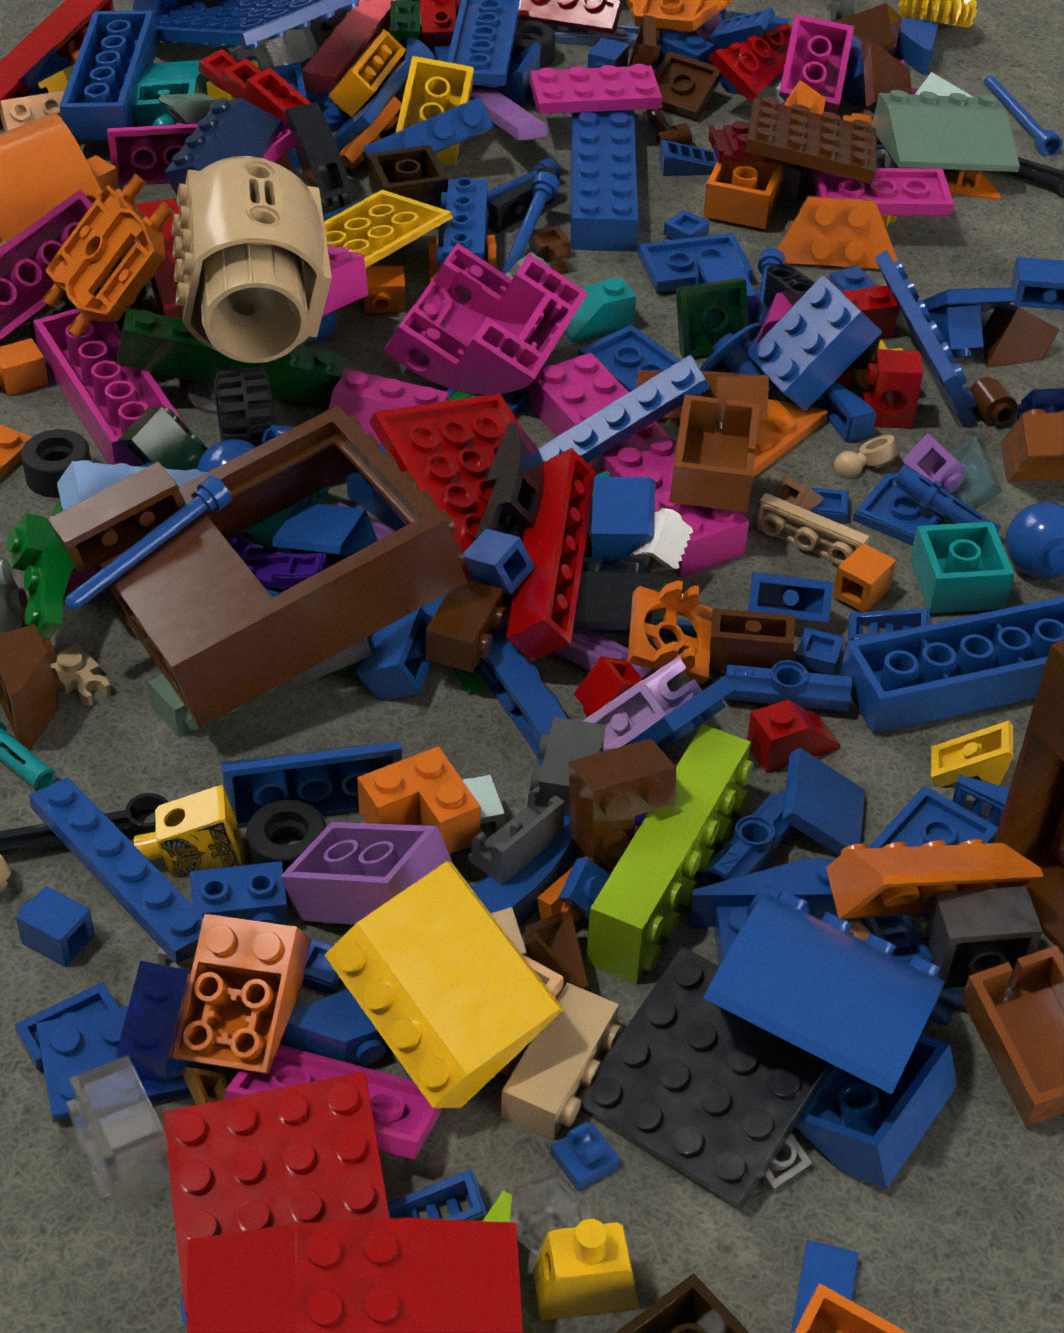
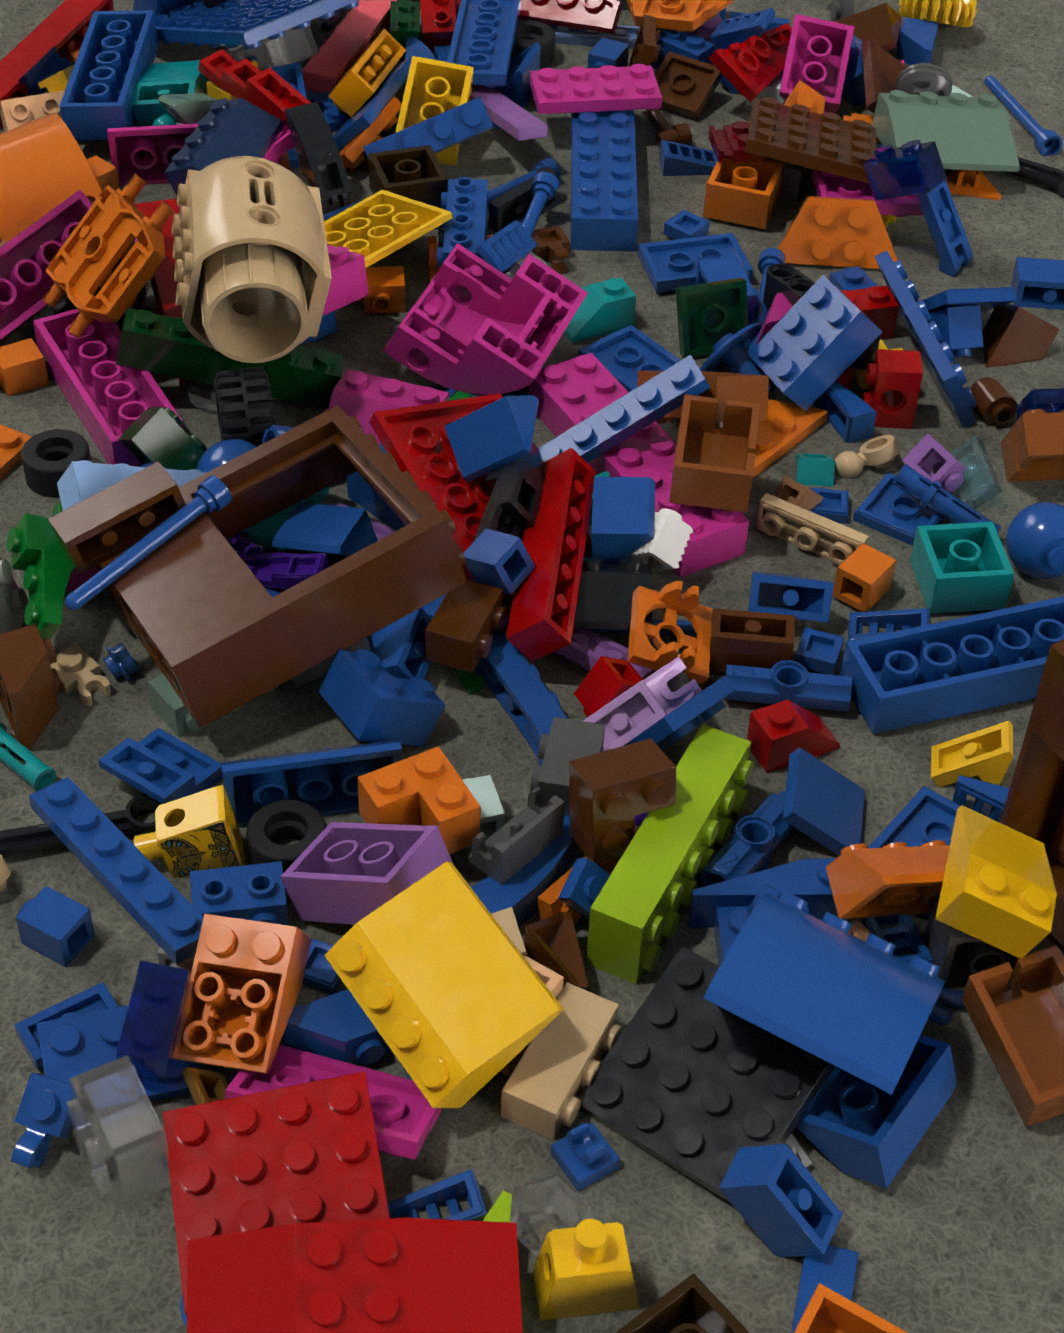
none -> blue plate [11,1073,83,1168]
none -> blue slope [98,728,222,804]
none -> blue plate [103,643,140,682]
none -> blue brick [318,649,446,746]
none -> blue slope [444,395,539,483]
none -> blue slope [476,220,537,272]
none -> blue brick [719,1144,843,1257]
none -> teal slope [794,453,835,486]
none -> clear blue brick [863,140,947,201]
none -> dark grey piece [896,63,953,96]
none -> blue plate [916,178,973,277]
none -> yellow slope [936,805,1057,959]

